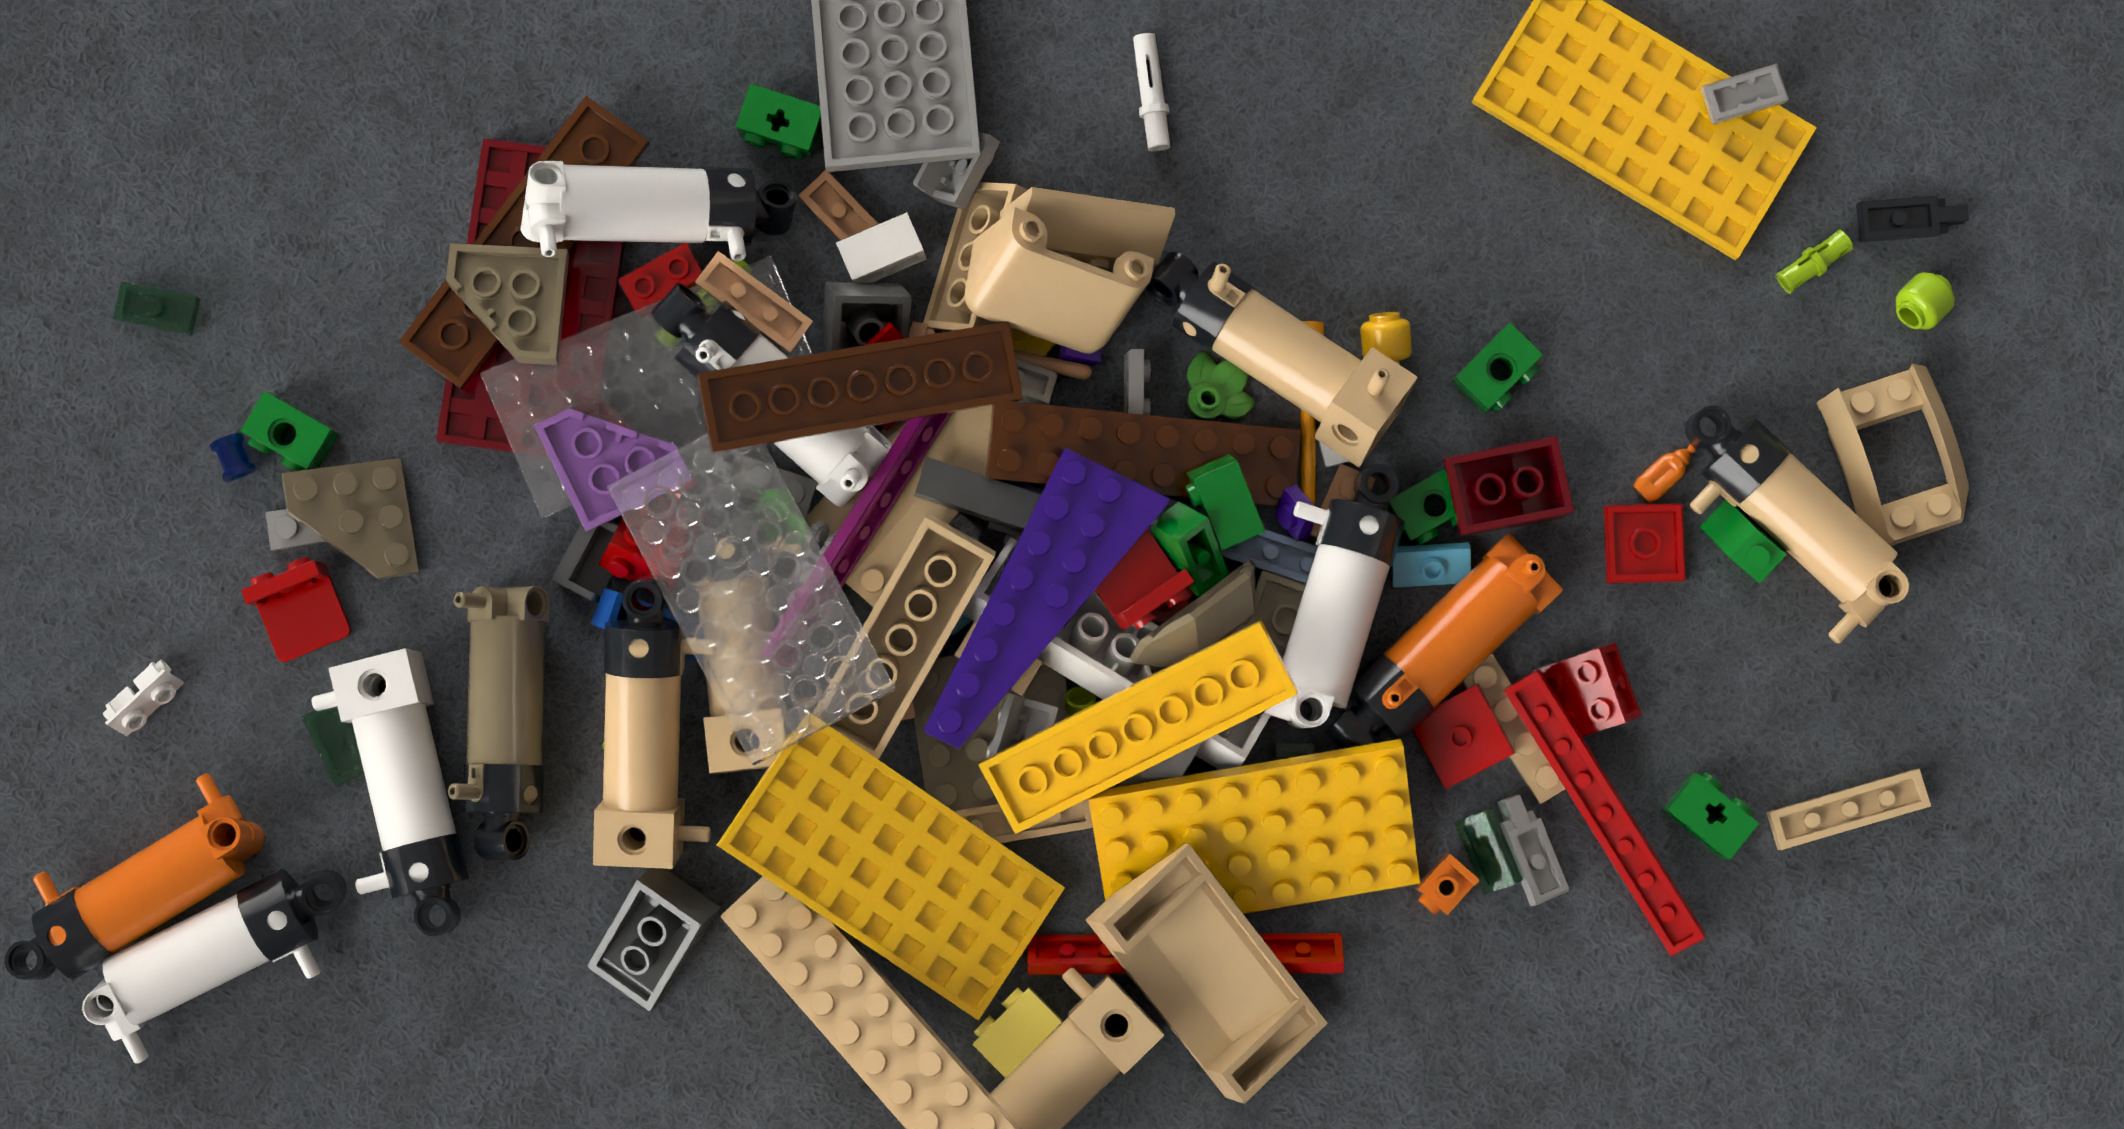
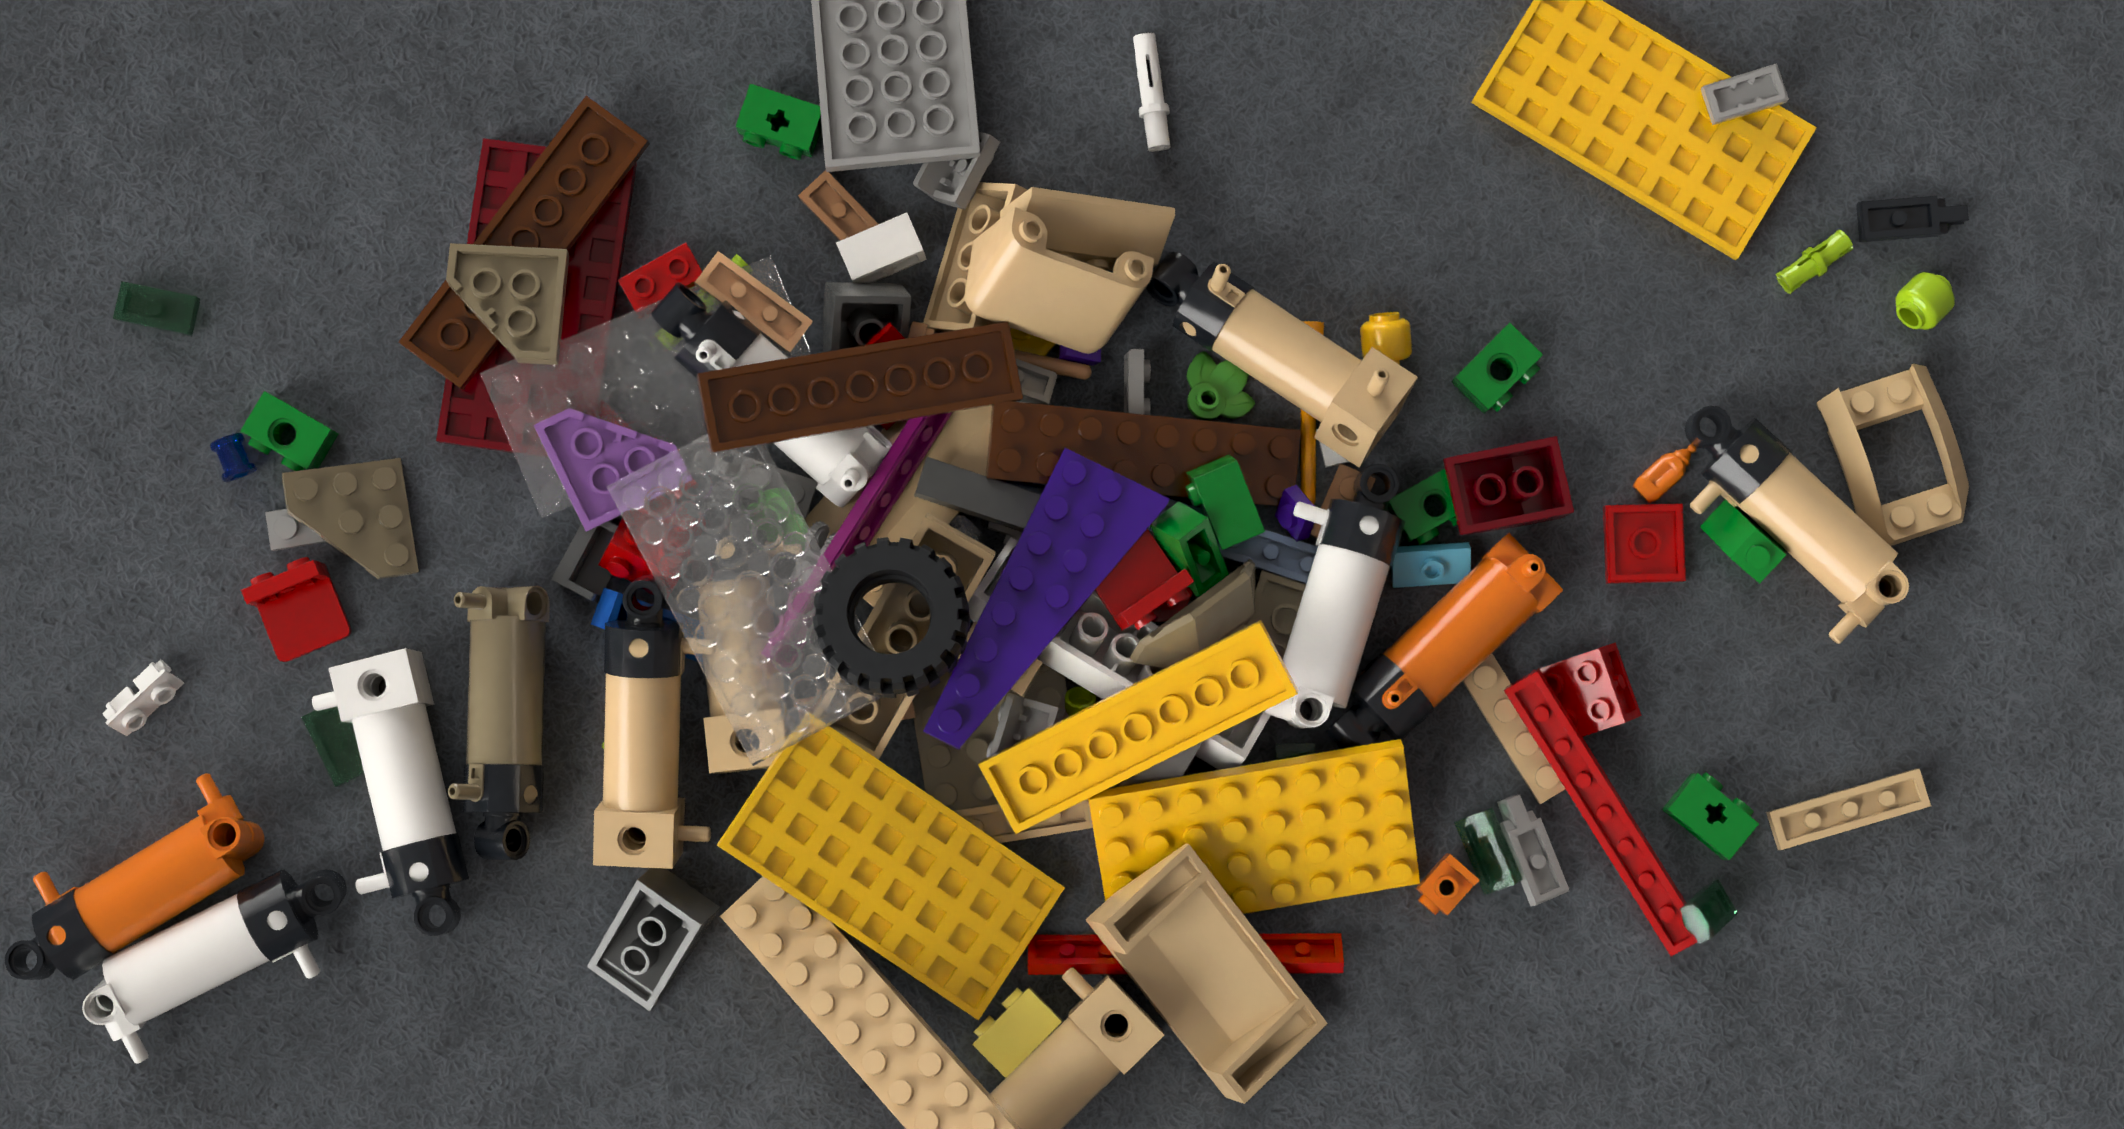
white piece [521,161,797,261] -> none
red plate [1413,683,1516,790] -> none
none -> black tyre [813,537,970,698]
none -> clear green plate [1680,879,1738,944]

